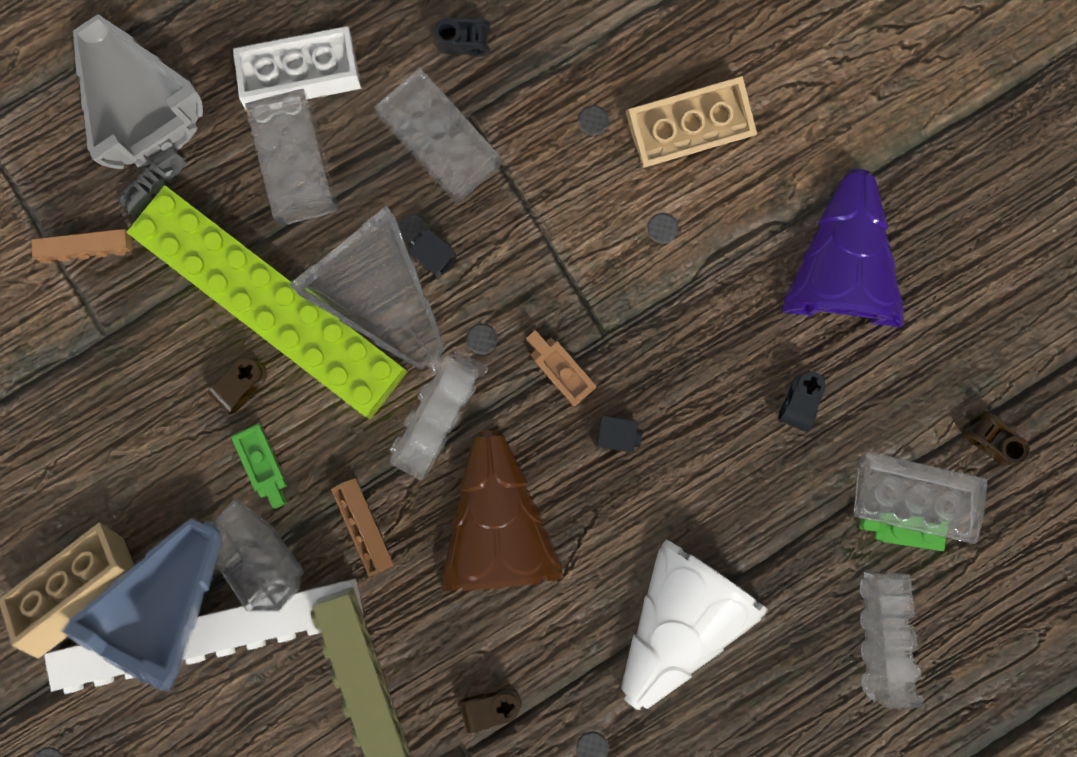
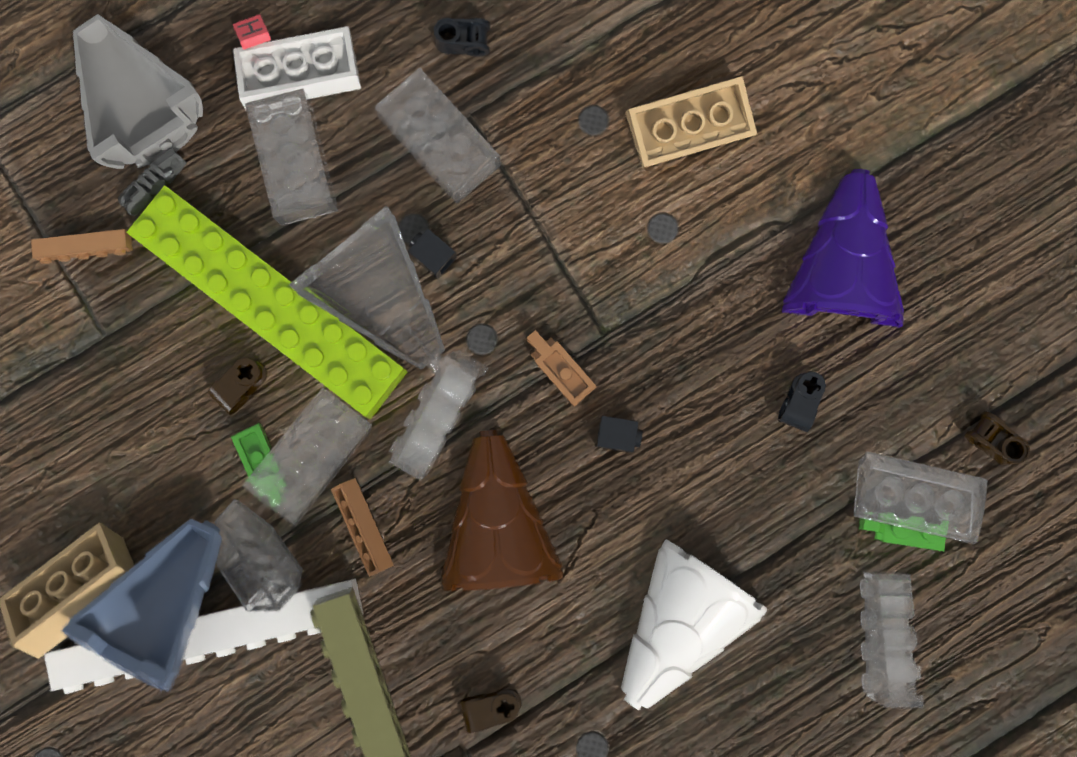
none -> coral tile [233,14,271,50]
none -> clear brick [242,387,372,527]

